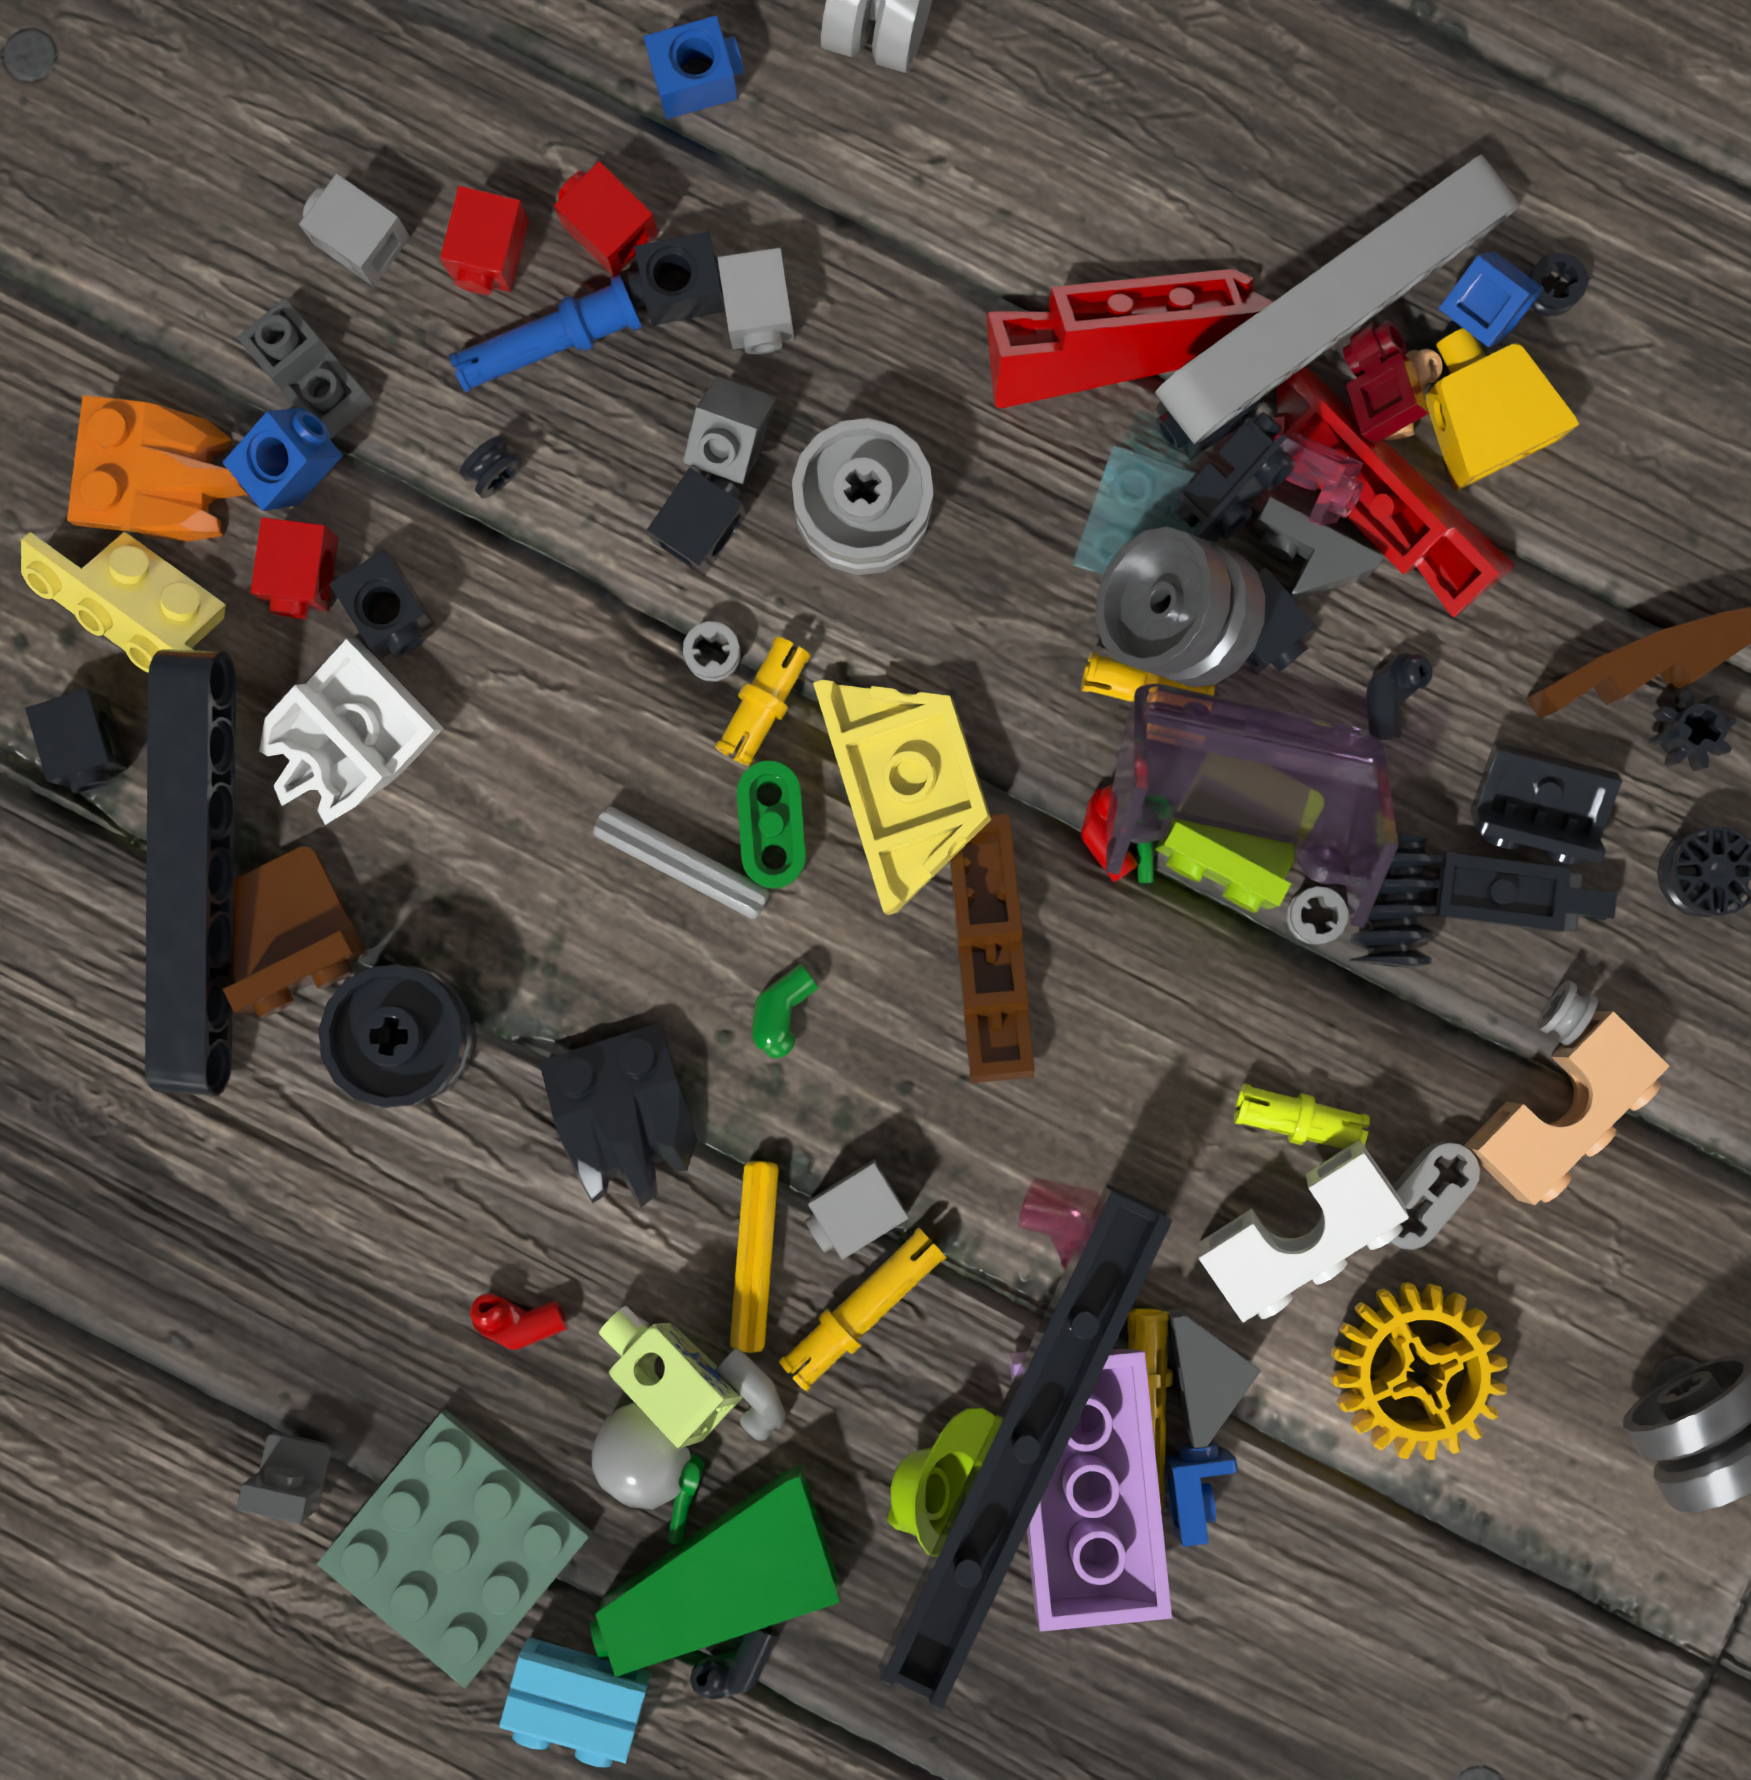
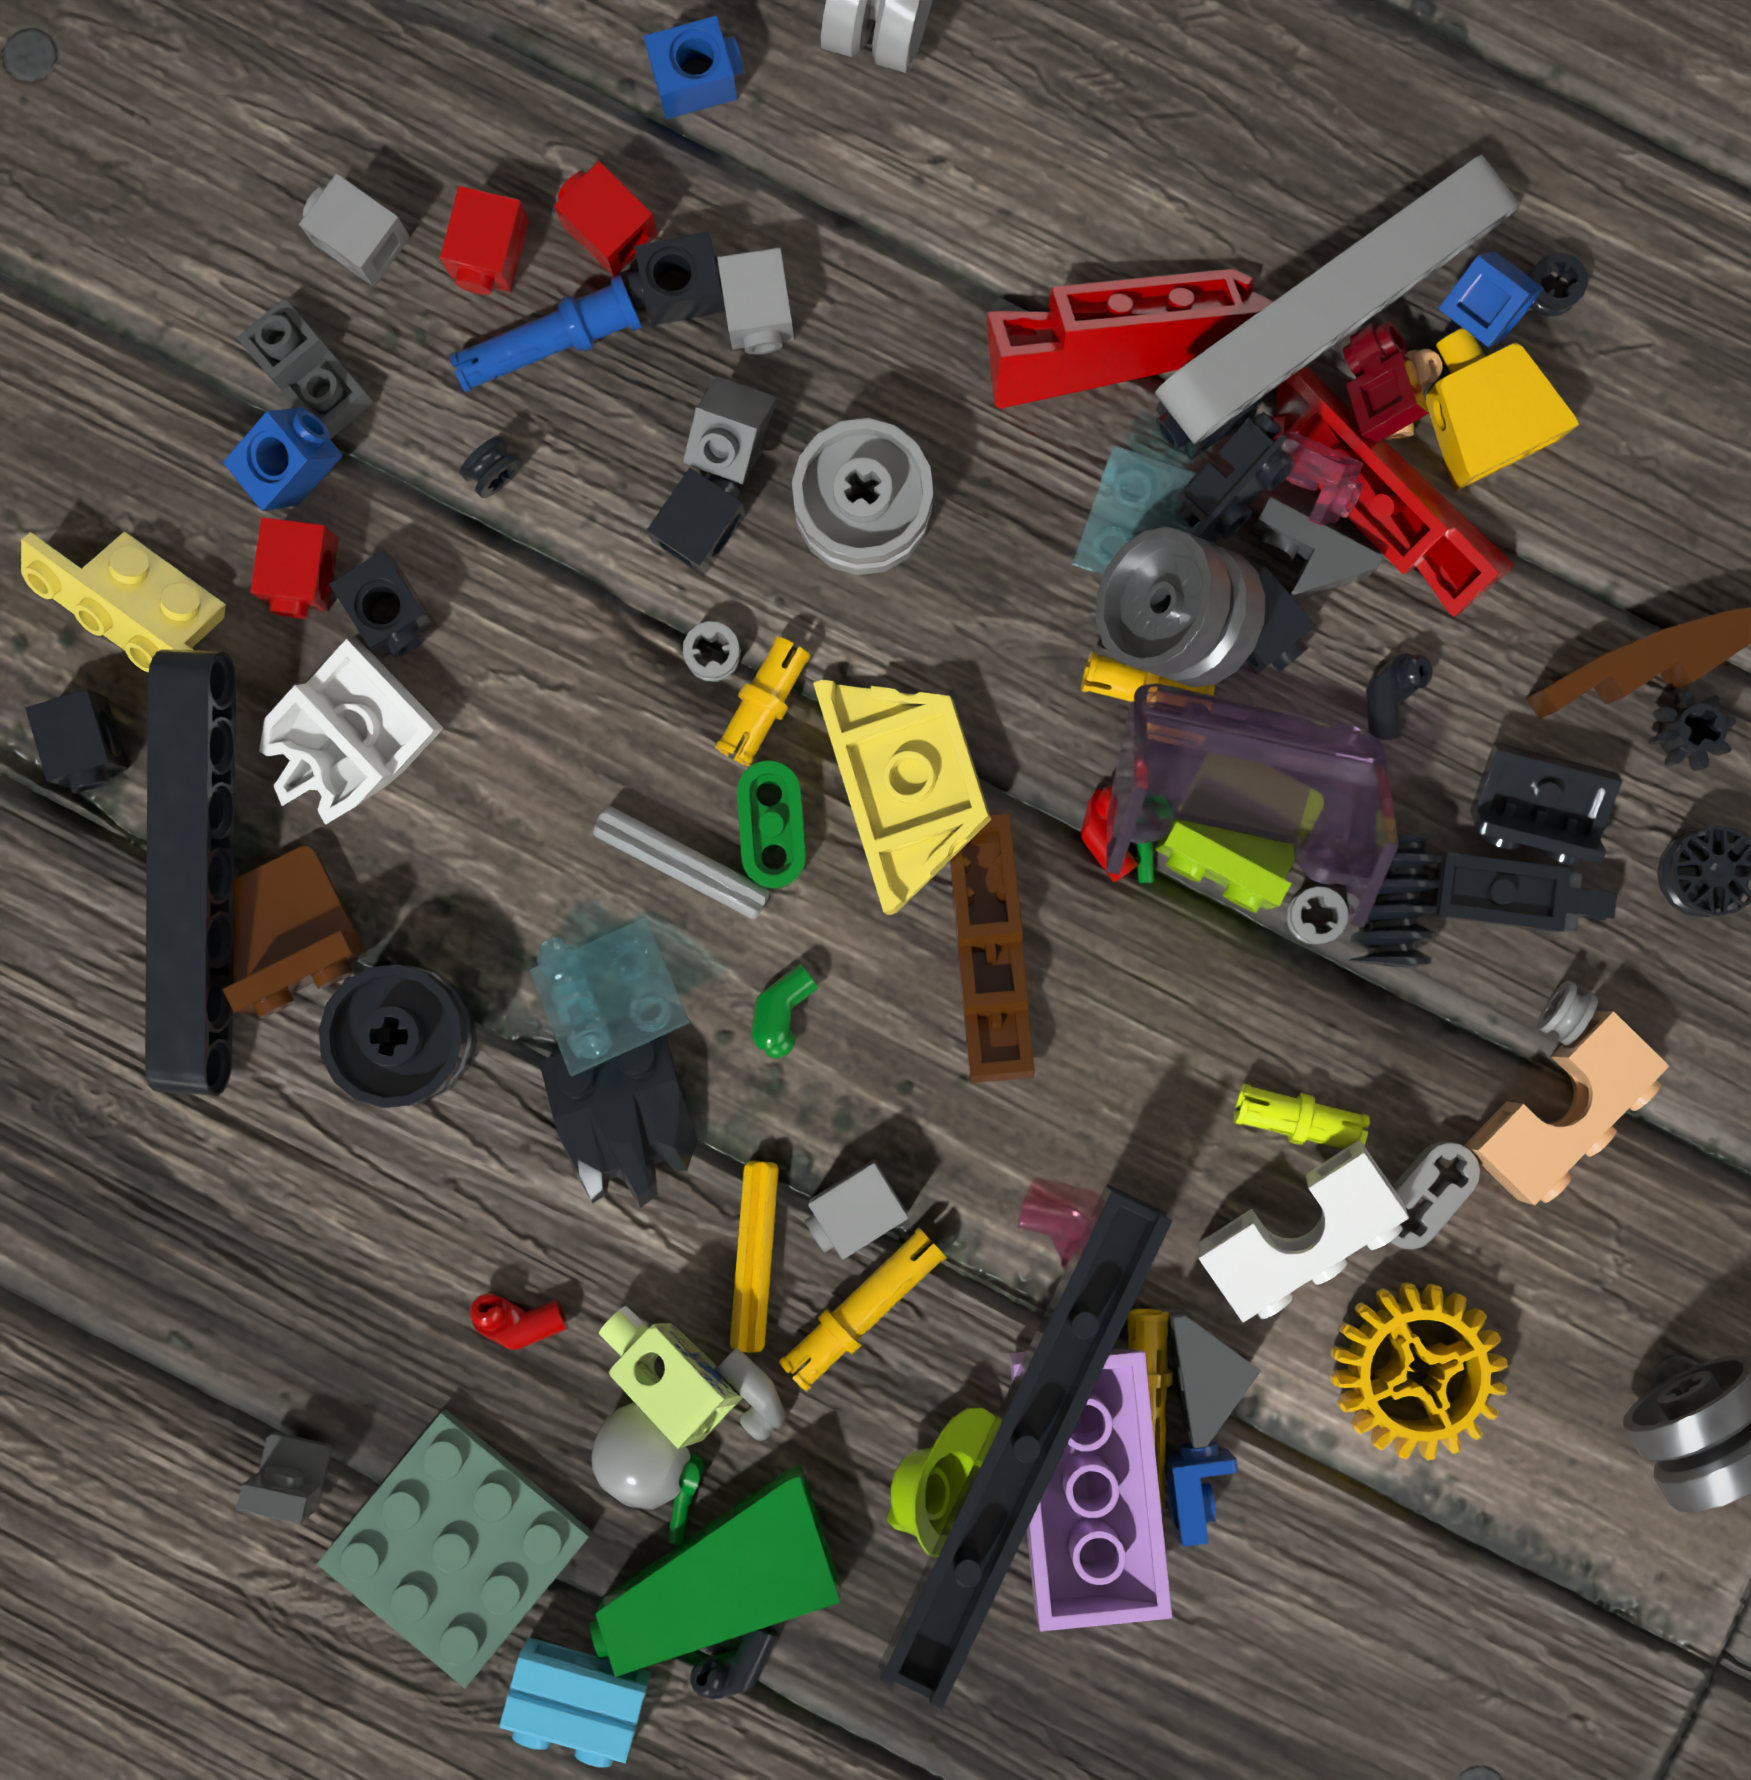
orange plate [67,395,248,542] -> none
none -> clear light blue hinge [530,917,690,1077]

